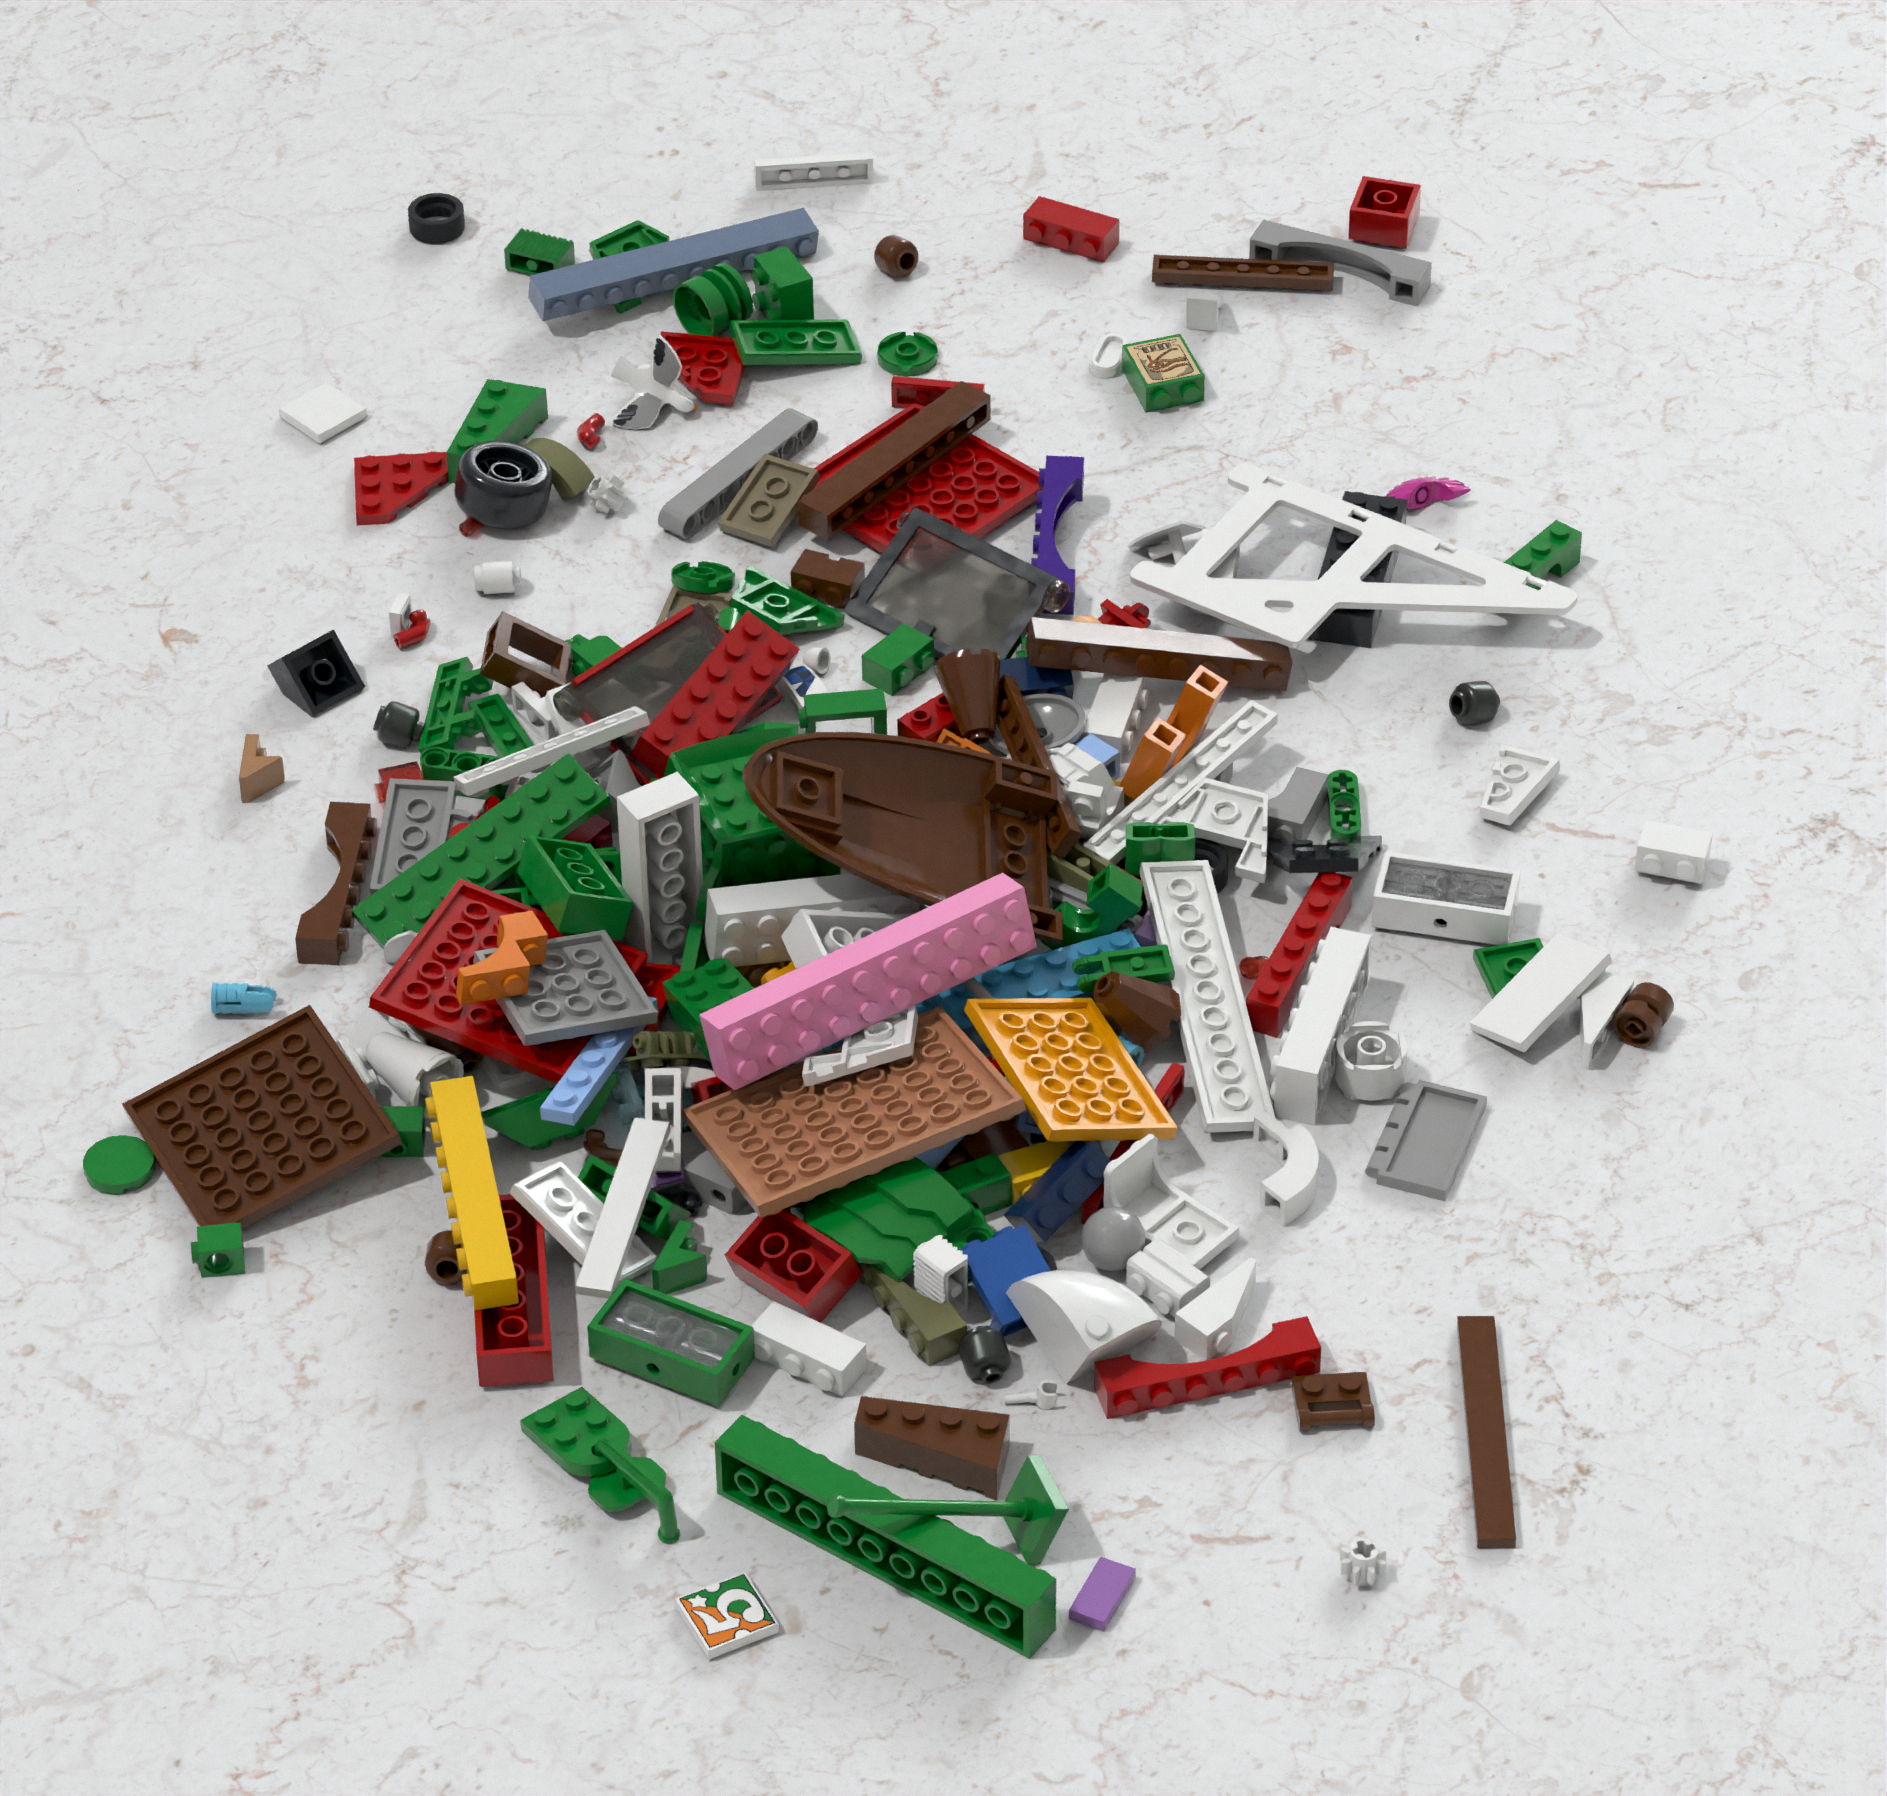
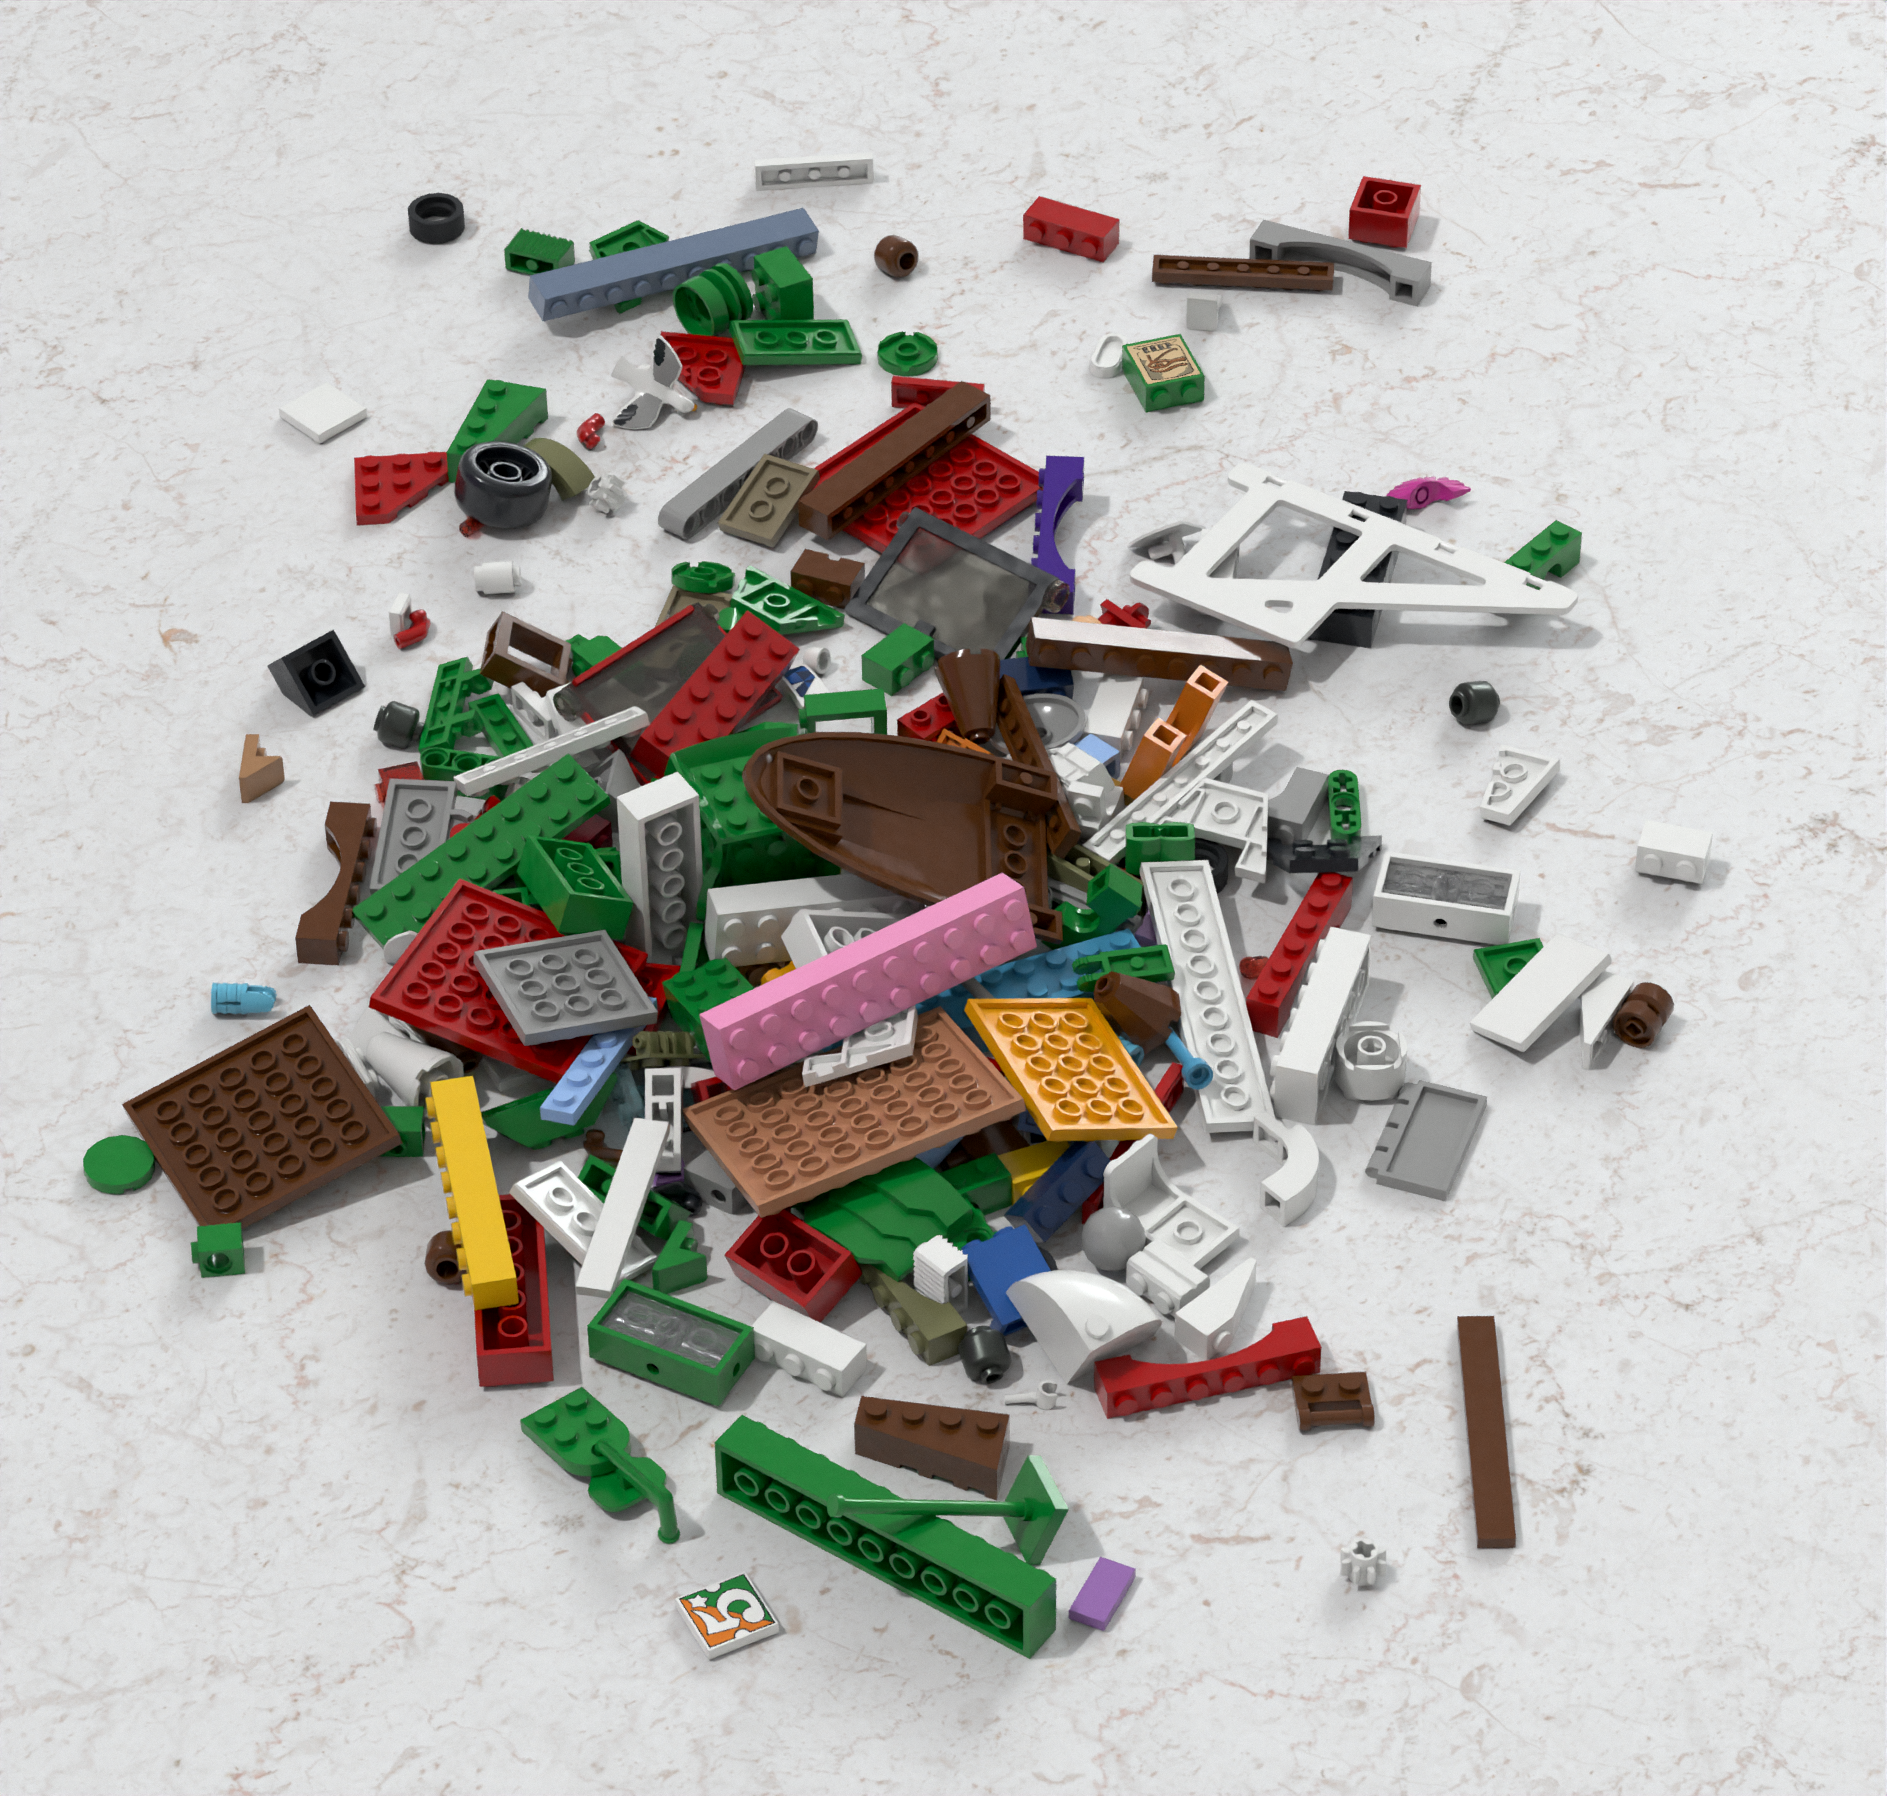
orange arch [456,911,548,1005] -> none
none -> dark azure piece [1165,1025,1213,1090]

